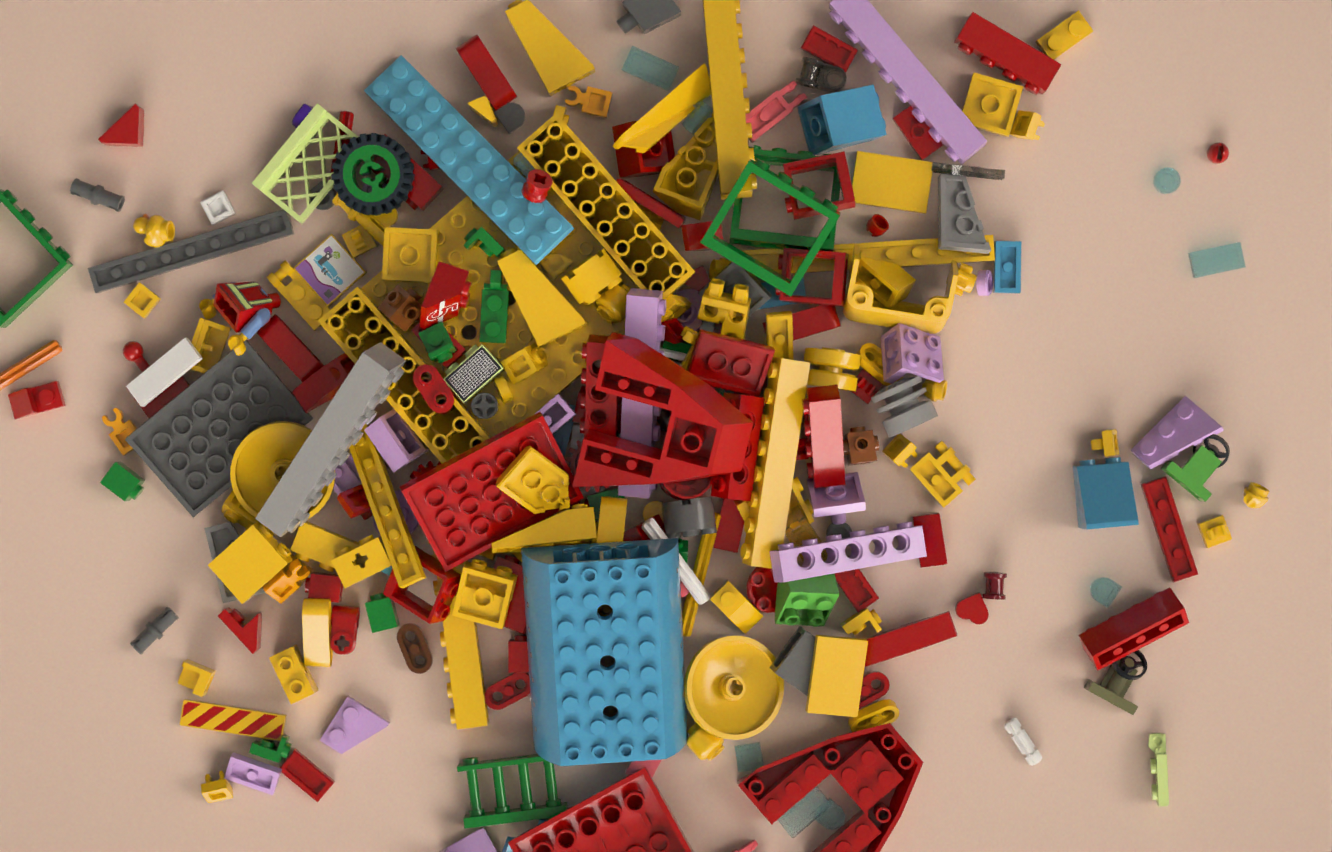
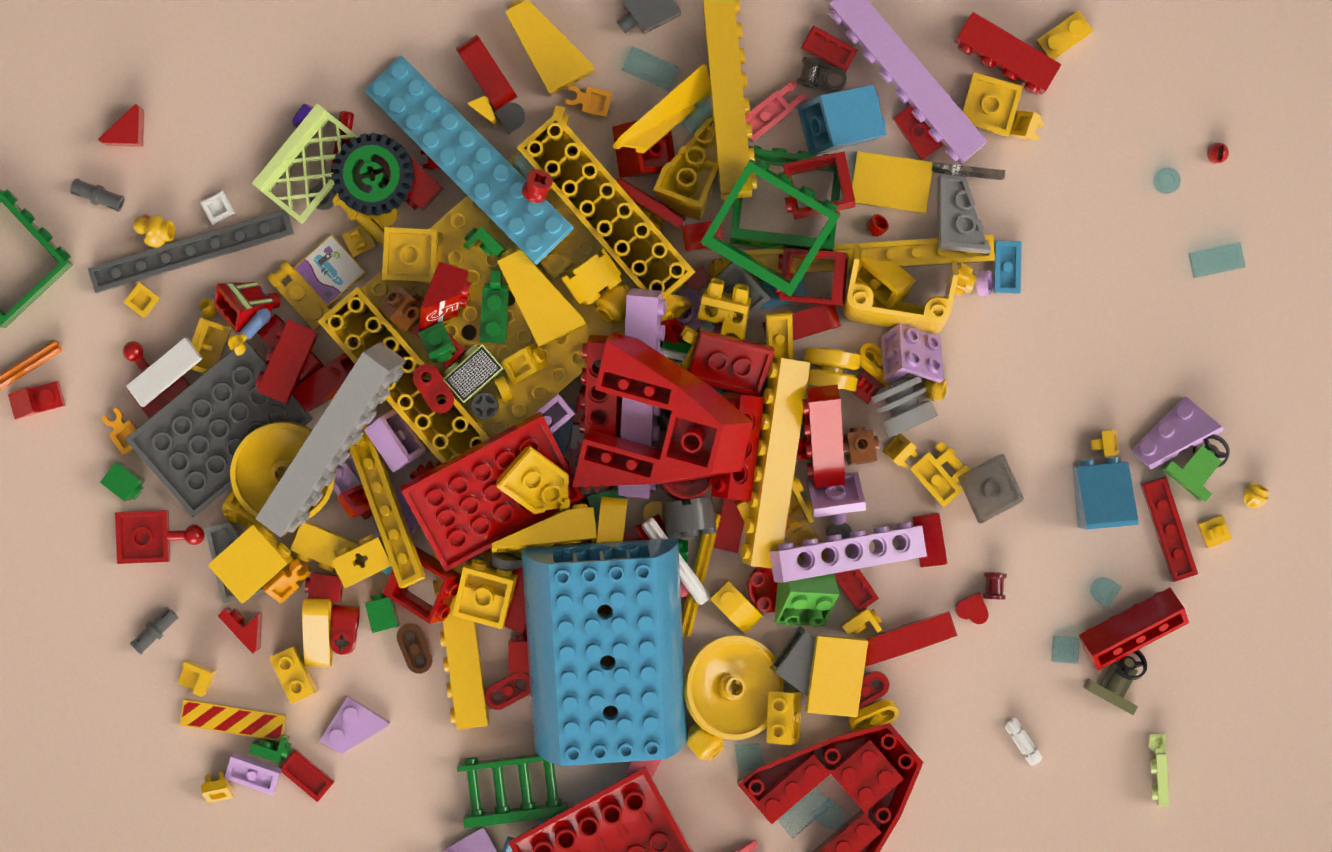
none -> red plate [115,510,205,564]
none -> red brick [255,319,319,405]
none -> dark grey tile [490,553,522,571]
none -> yellow bracket [766,690,802,745]
none -> clear smoke plate [957,454,1025,523]
none -> clear light blue tile [1051,636,1080,664]

